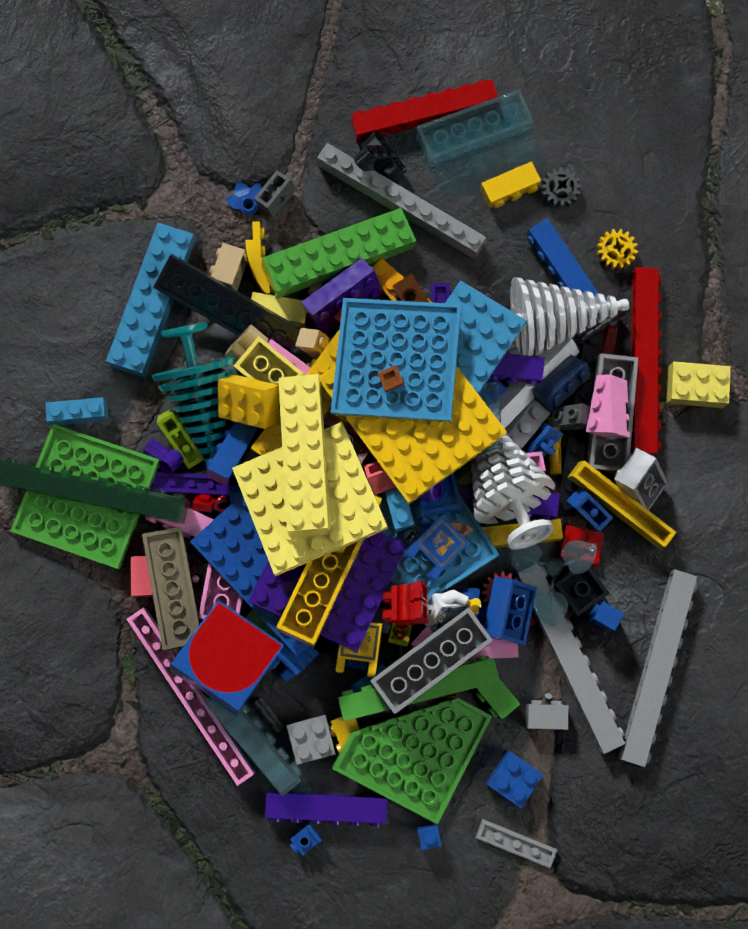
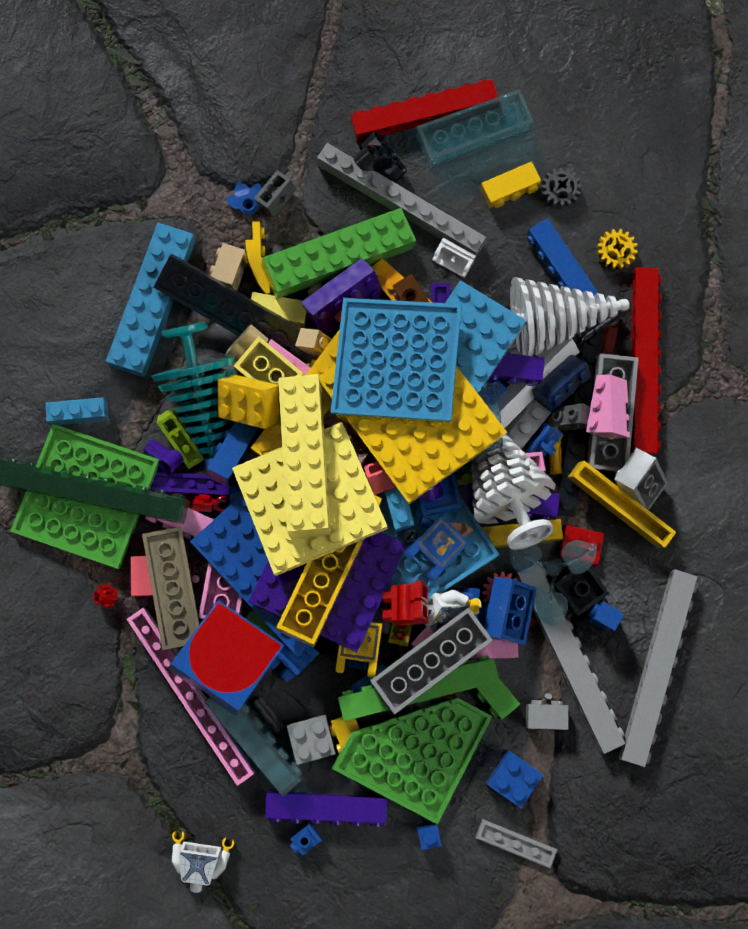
dark orange plate [377,365,405,393] -> none
blue brick [567,487,613,531] -> none
light yellow brick [667,362,731,408] -> none
none -> red gear [93,584,118,609]
none -> white torso [172,831,234,893]
none -> white hinge [432,238,476,278]

